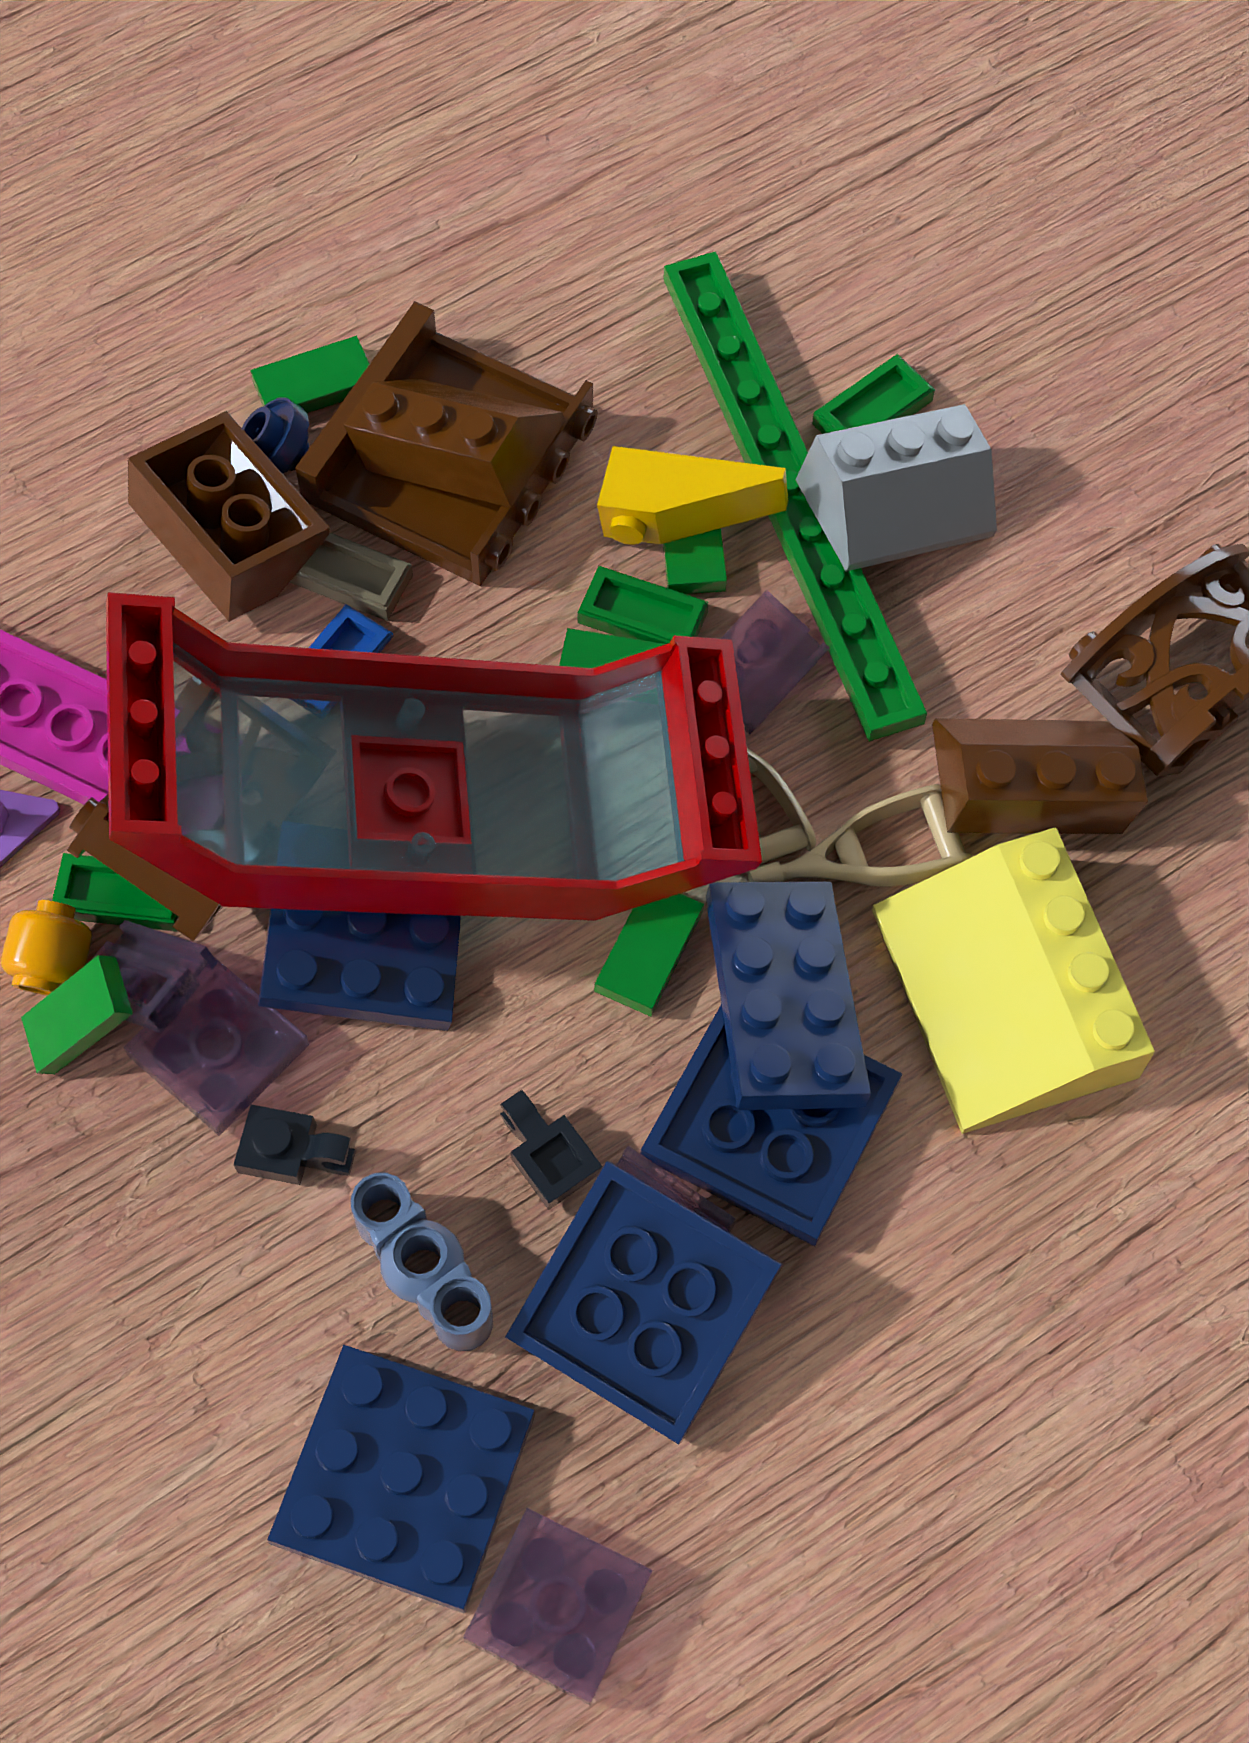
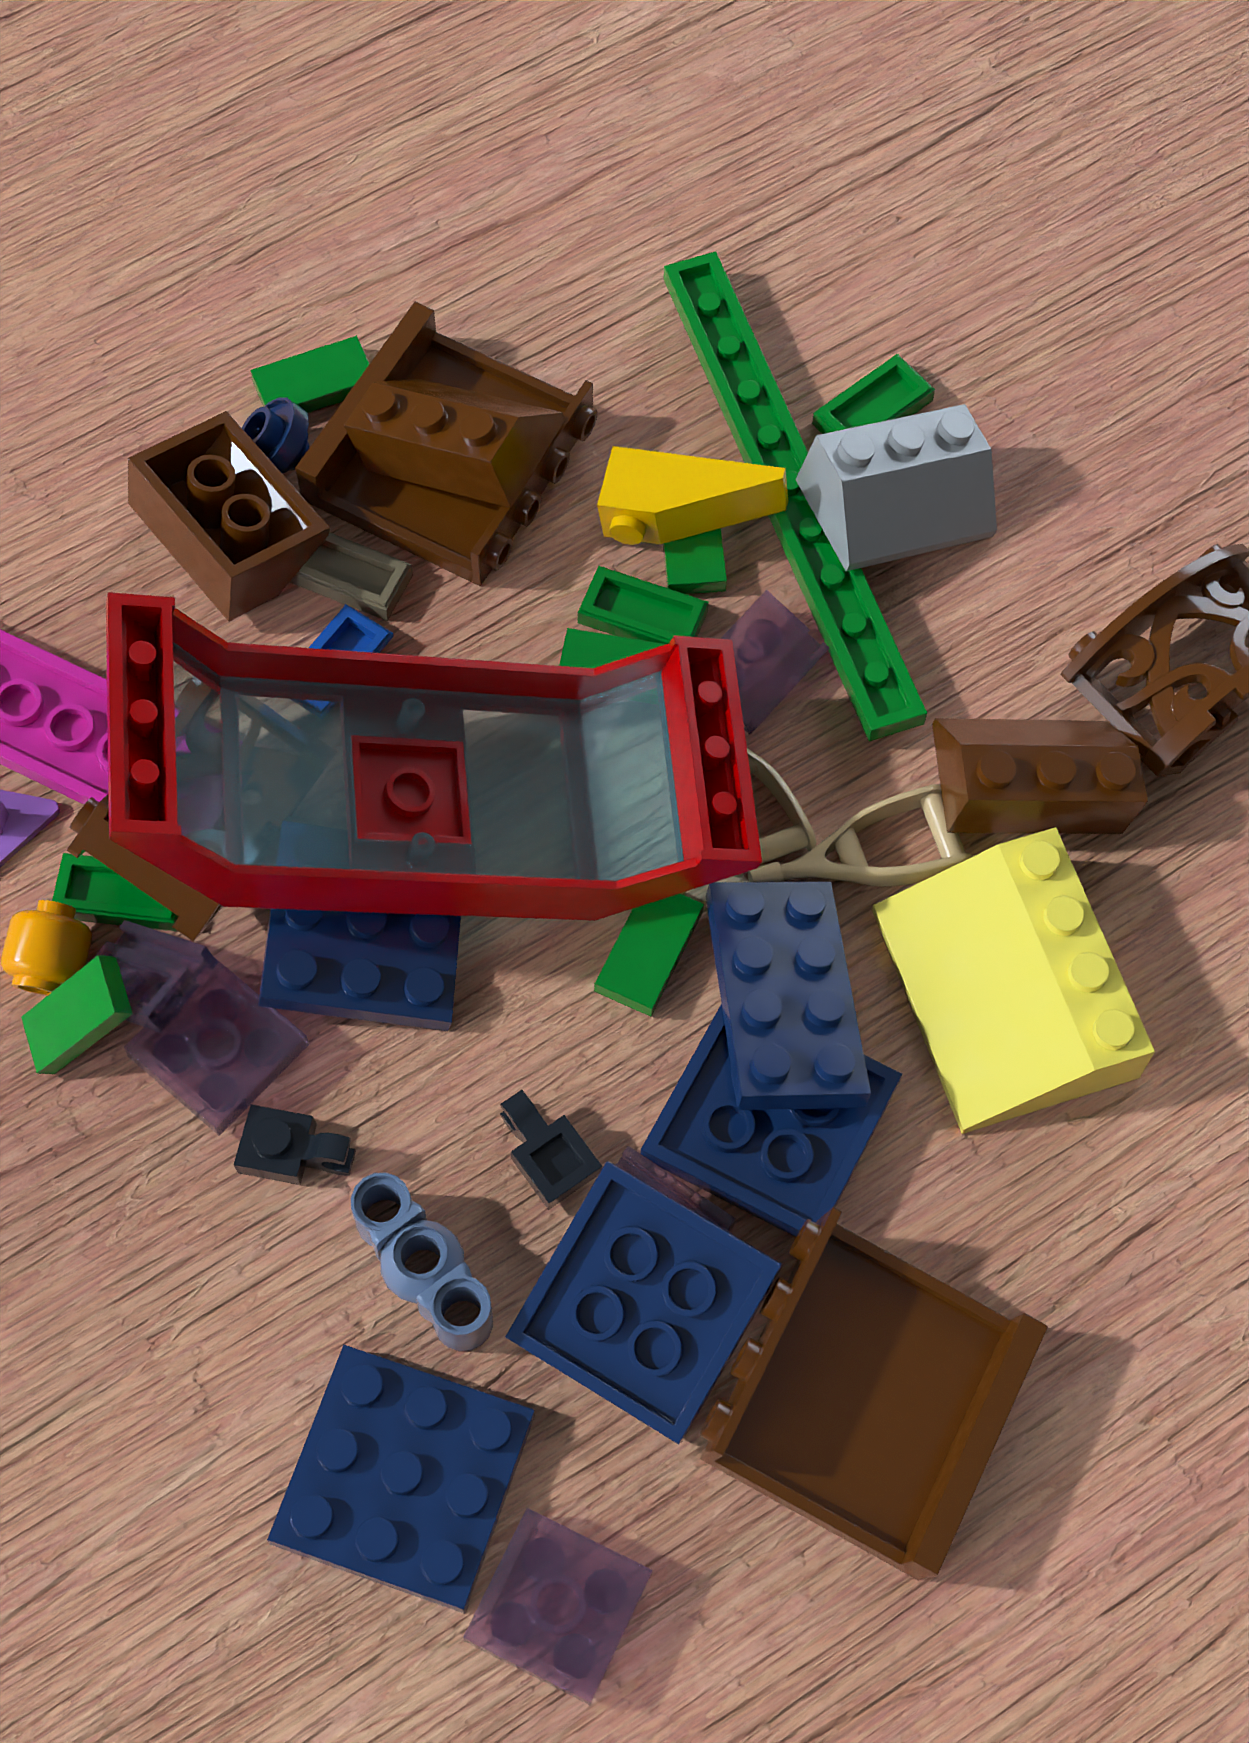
none -> reddish brown panel [700,1207,1048,1580]

